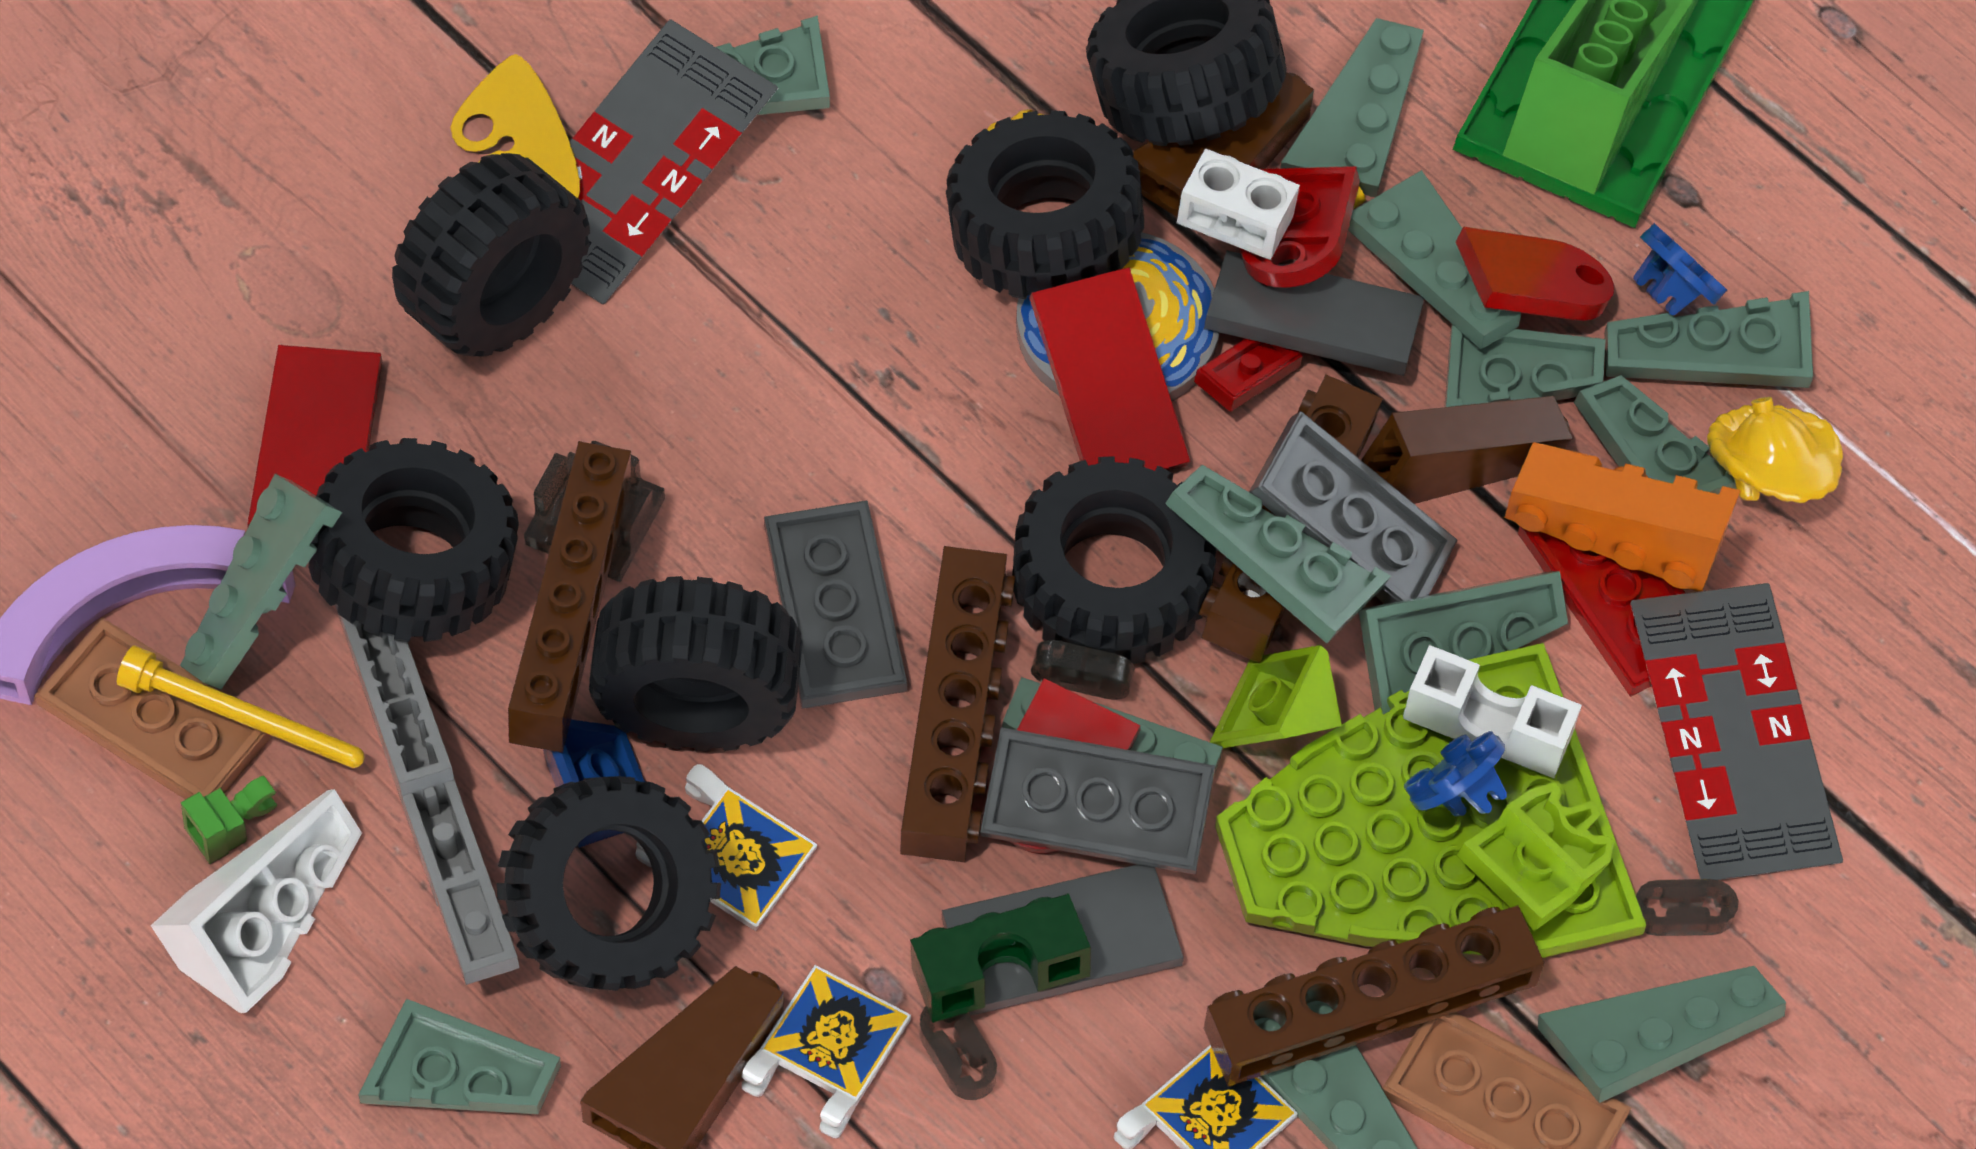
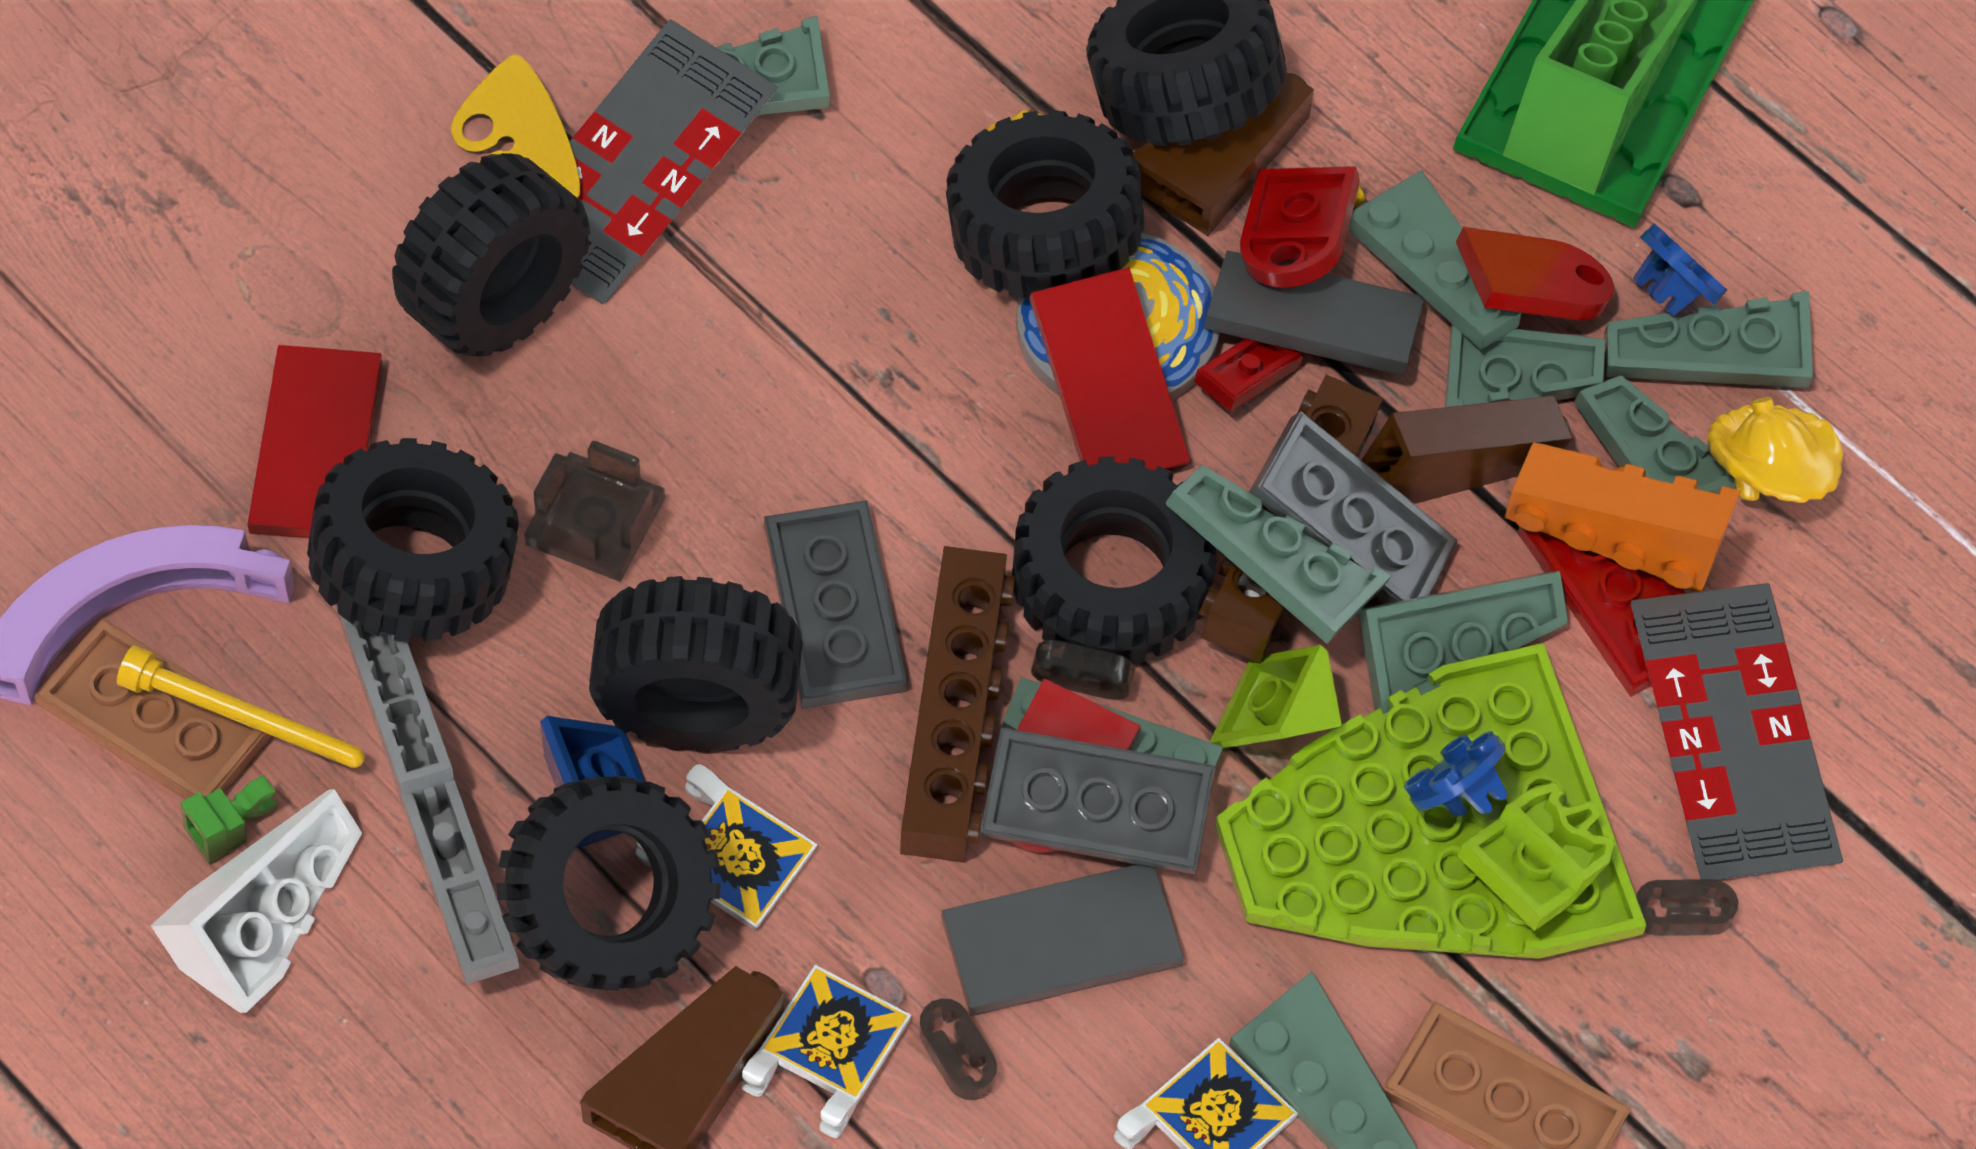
sand green wing [180,474,342,690] -> none
sand green wing [358,999,561,1114] -> none
reddish brown brick [508,441,631,753] -> none
dark green arch [910,893,1091,1023] -> none
white brick [1177,148,1300,260] -> none
reddish brown brick [1204,905,1544,1087] -> none
sand green wing [1280,18,1424,197] -> none
white arch [1403,645,1582,778] -> none
sand green wing [1538,966,1786,1103] -> none

